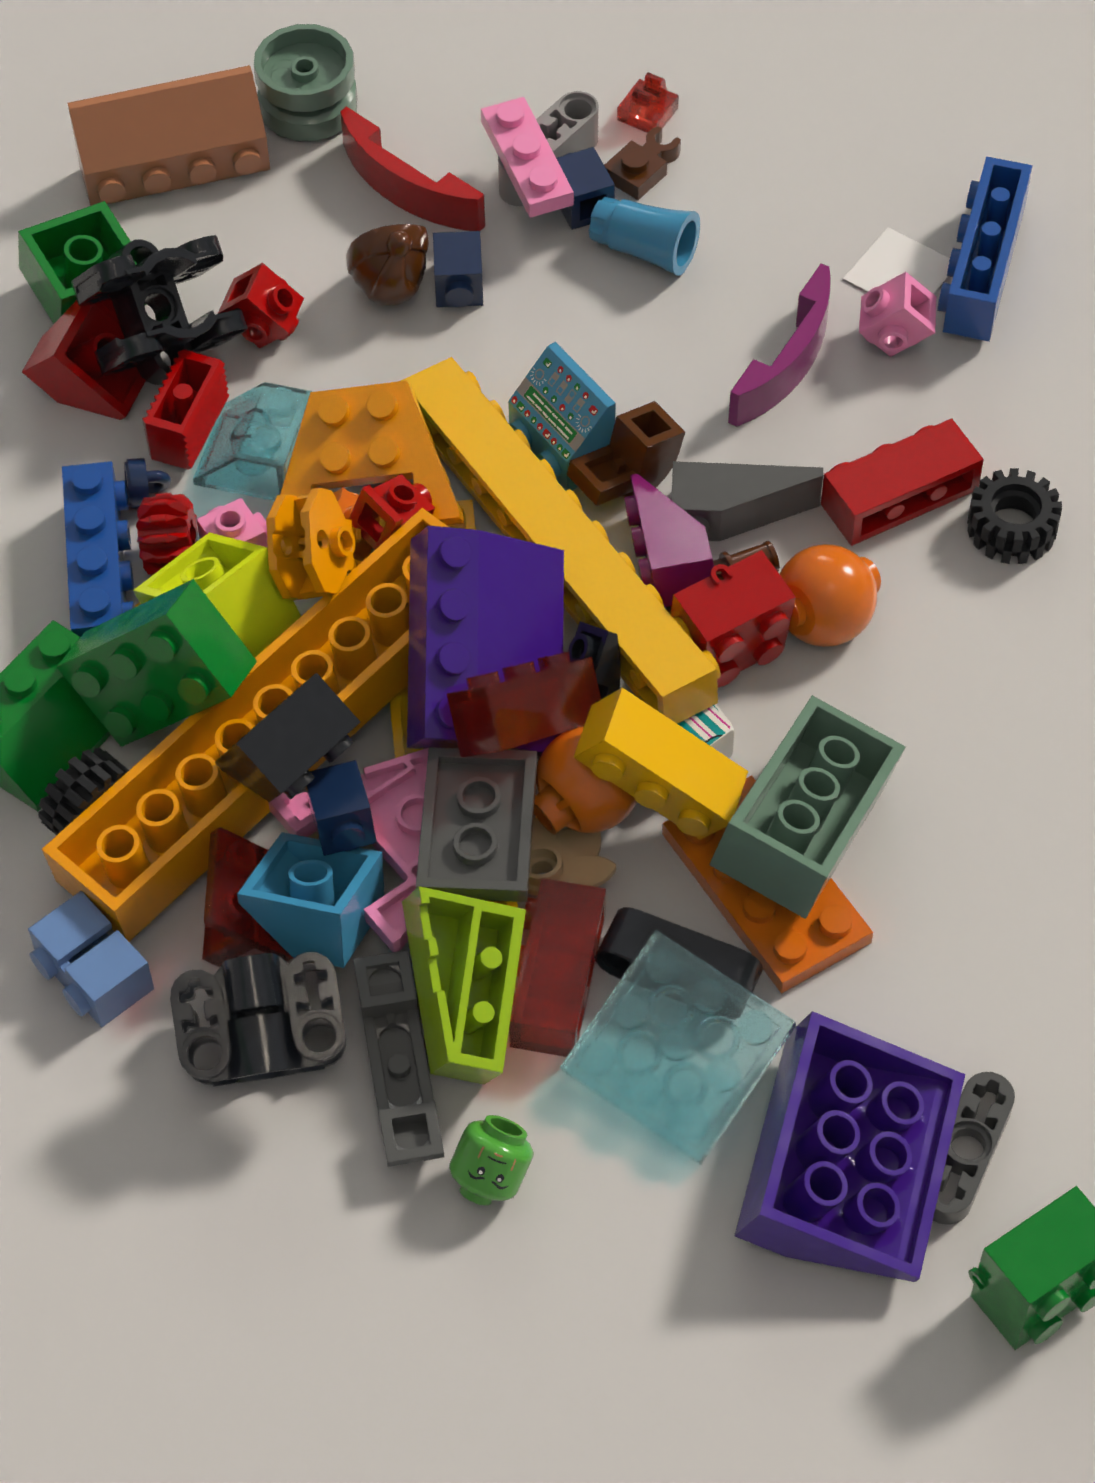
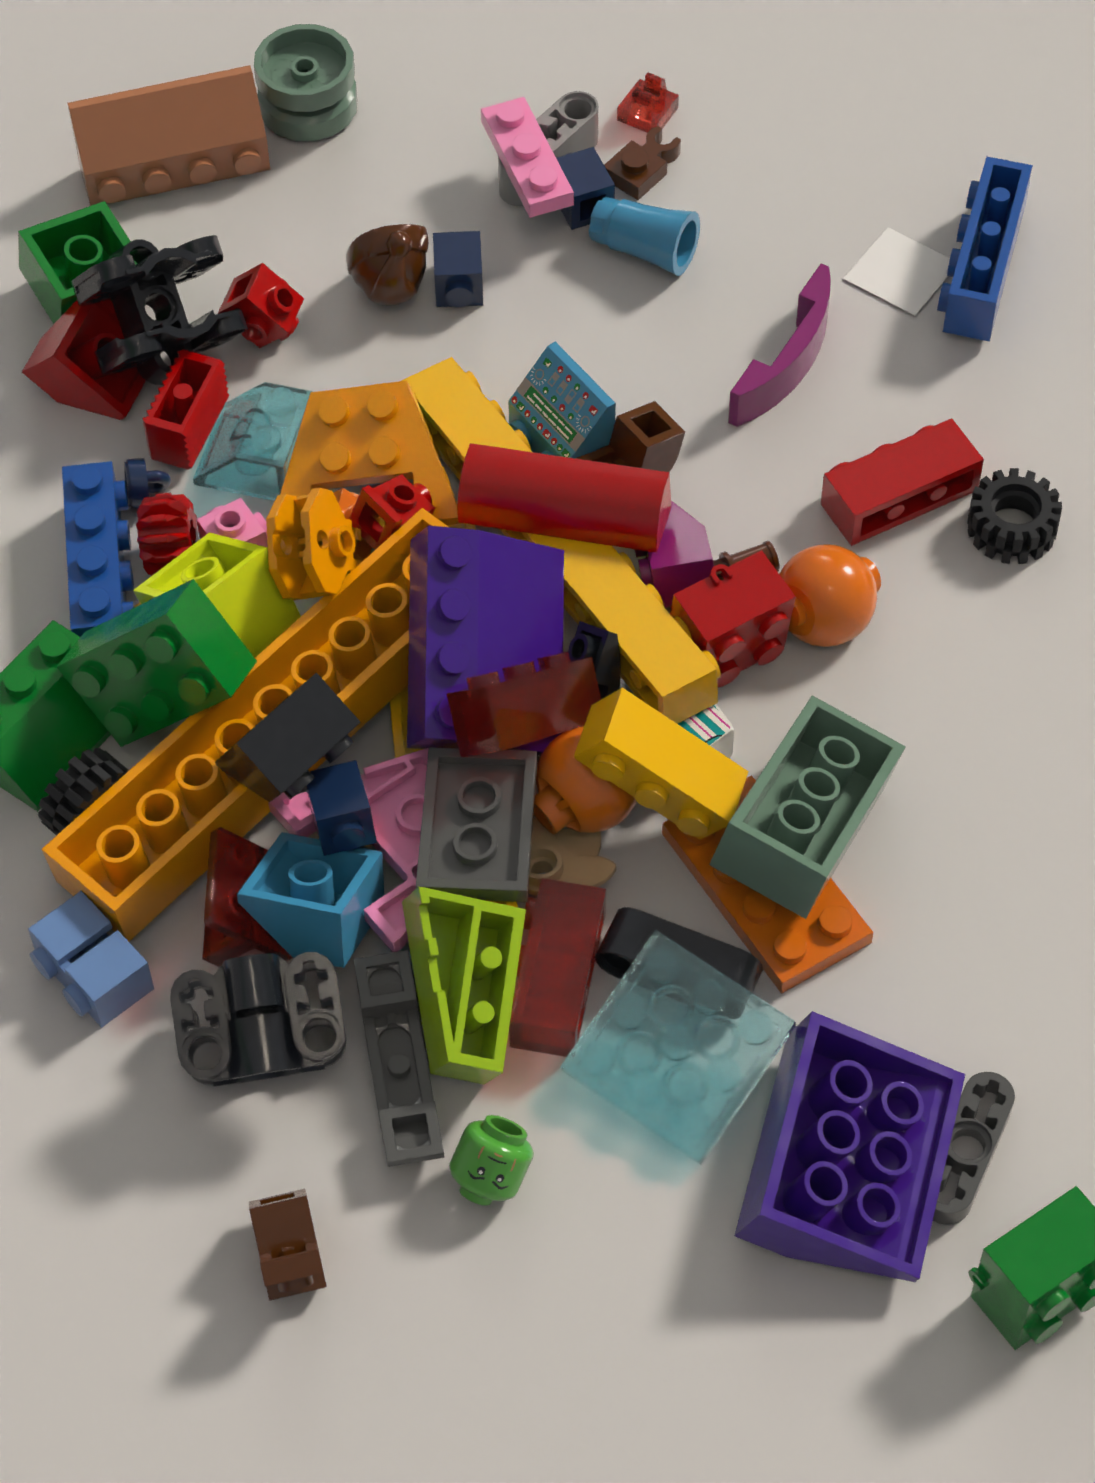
red slope [340,106,485,231] -> none
dark grey slope [671,461,823,541] -> none
bright pink brick [859,271,937,357] -> none
none -> reddish brown brick [249,1189,327,1301]
none -> red brick [457,443,671,553]

